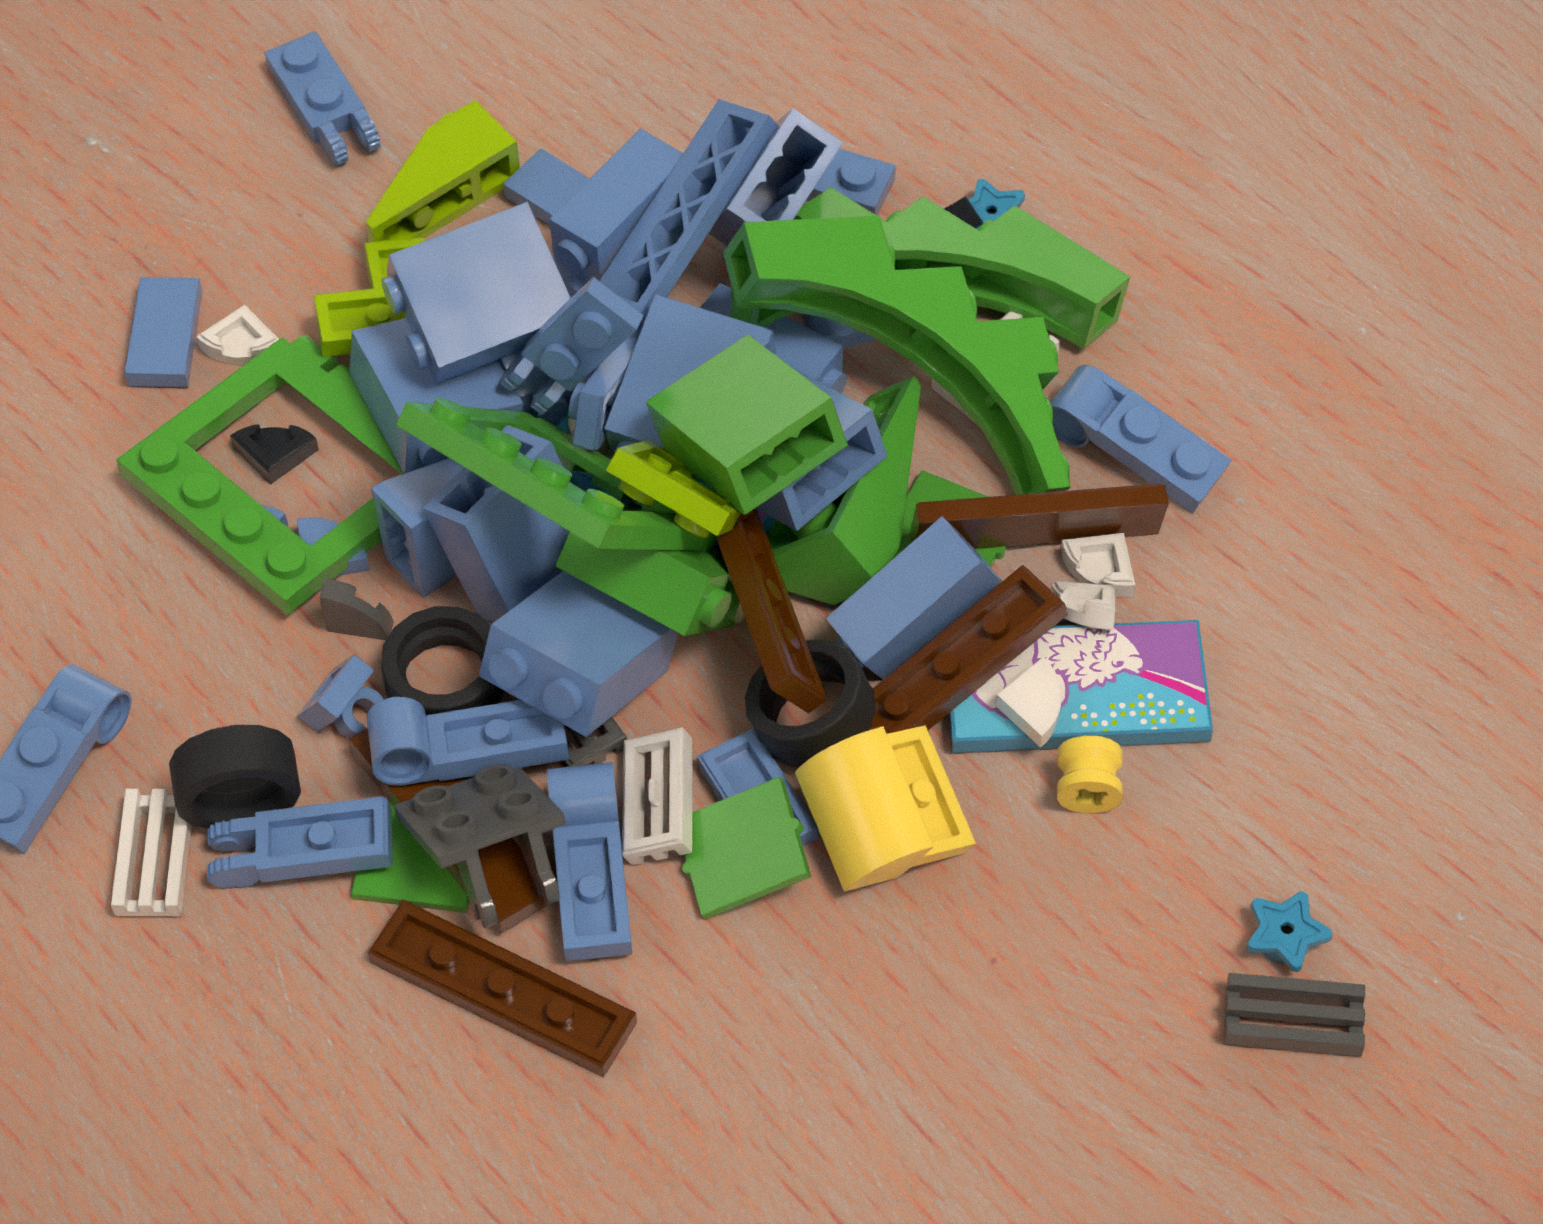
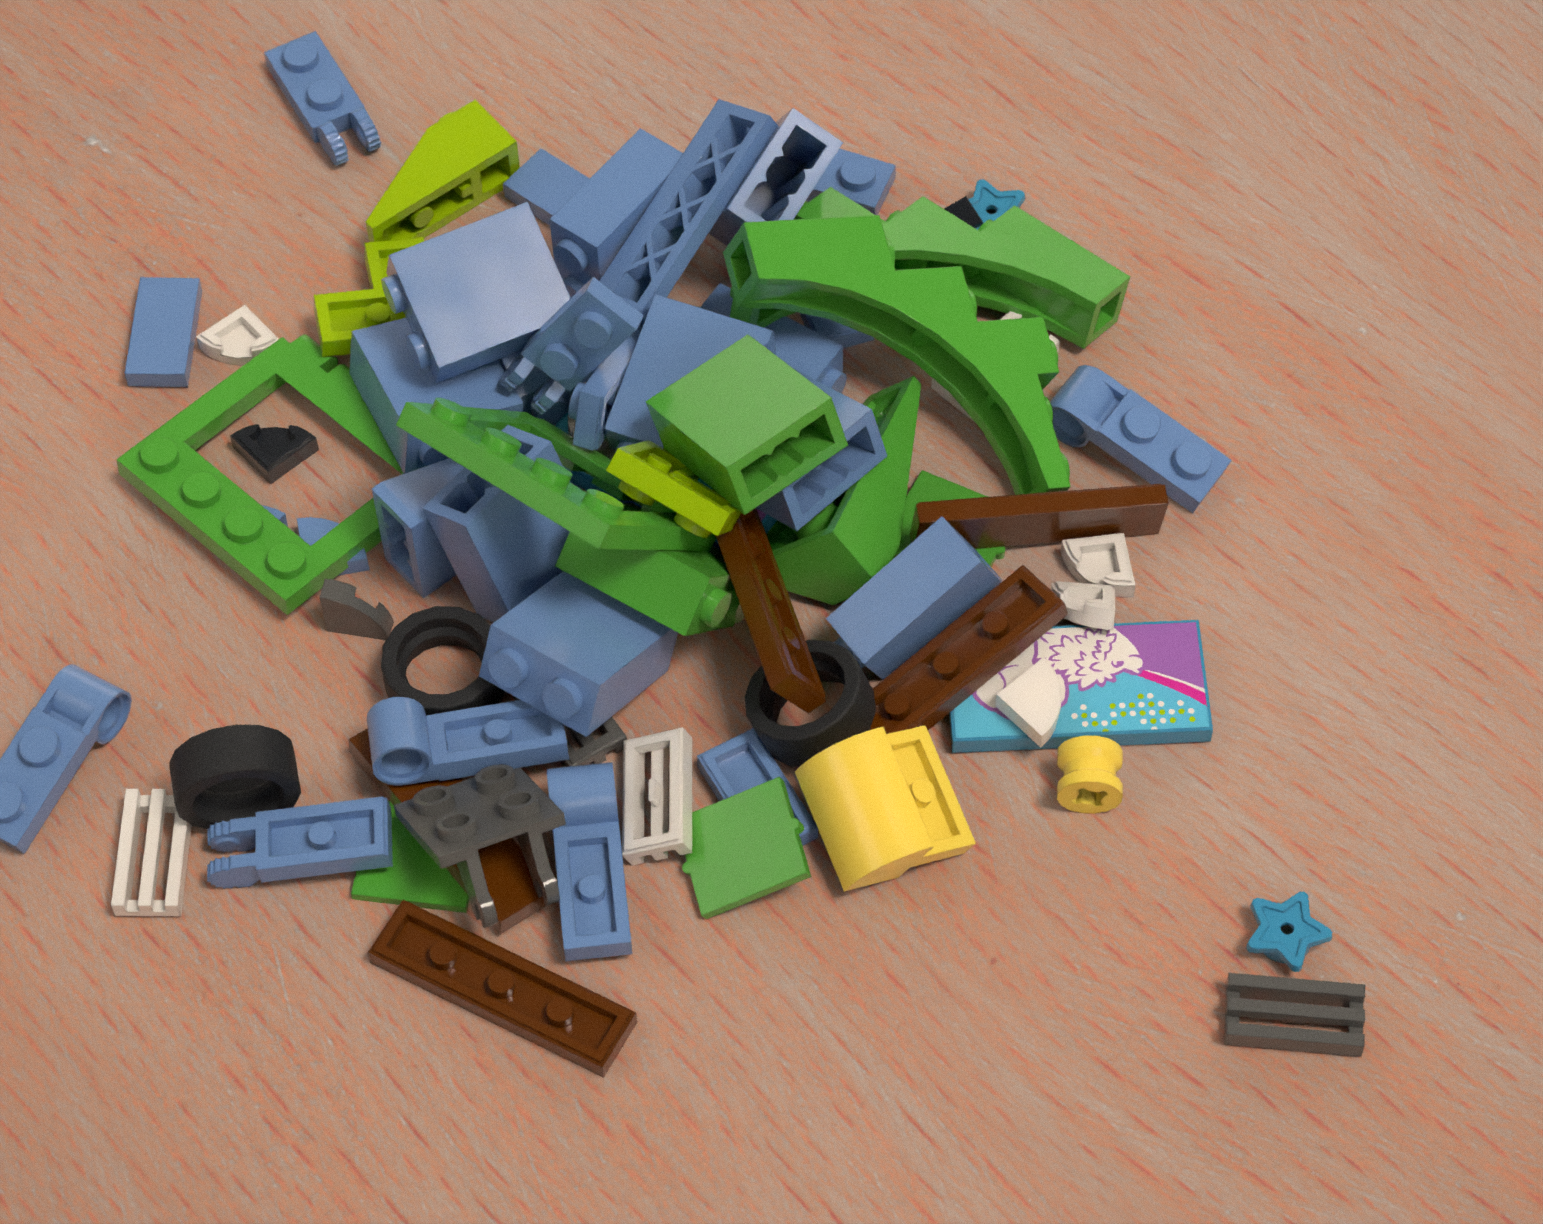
medium blue tile [297,654,384,739] -> none

